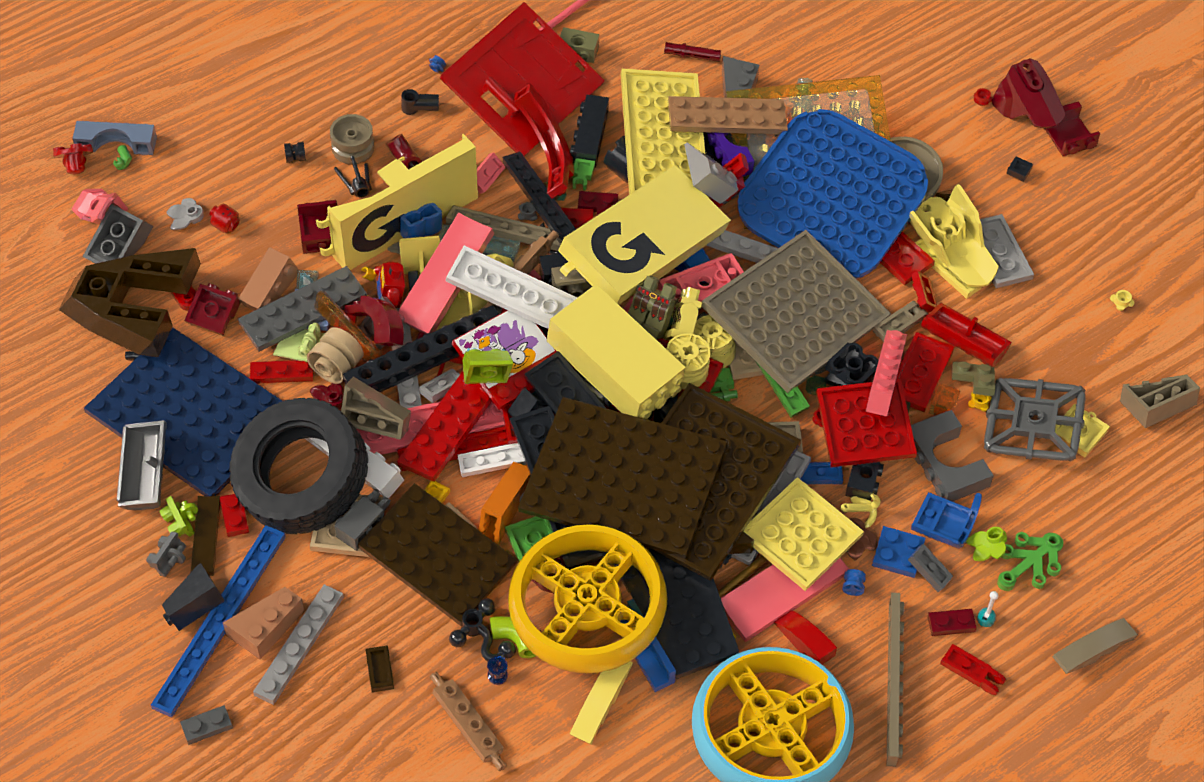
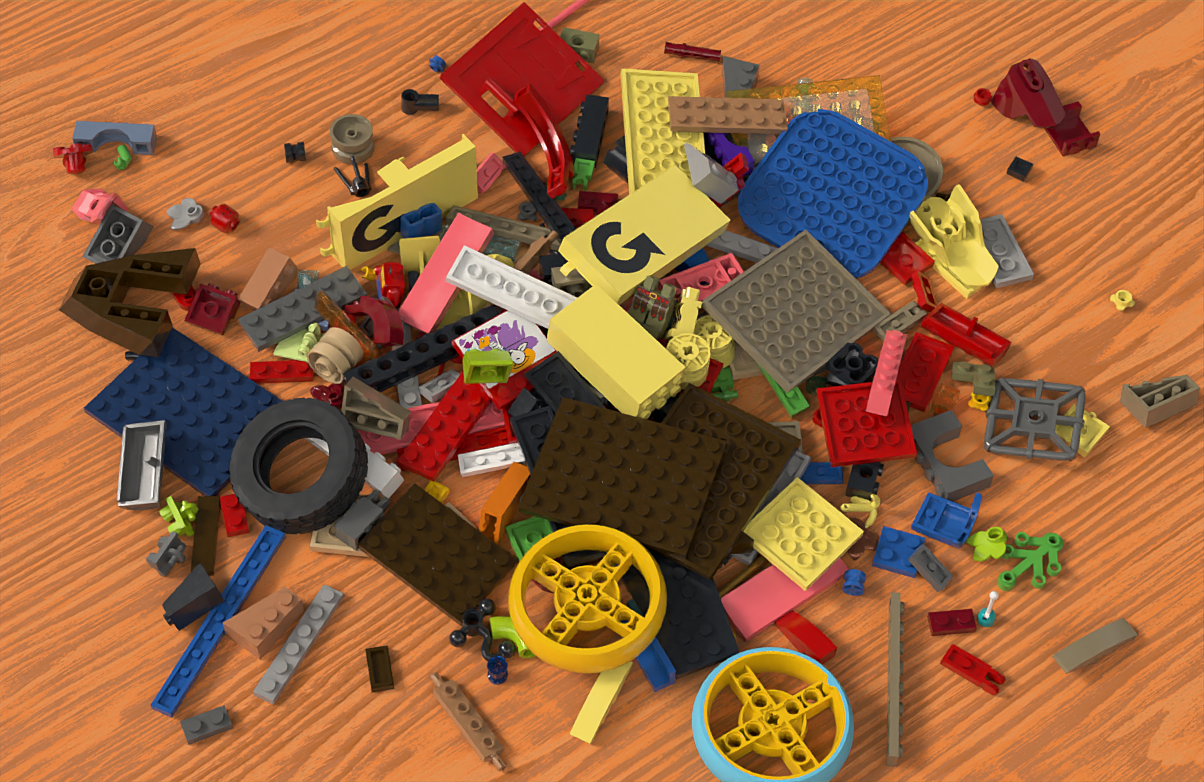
dark red panel [297,200,337,254] -> none
dark red cylinder [386,134,422,170] -> none

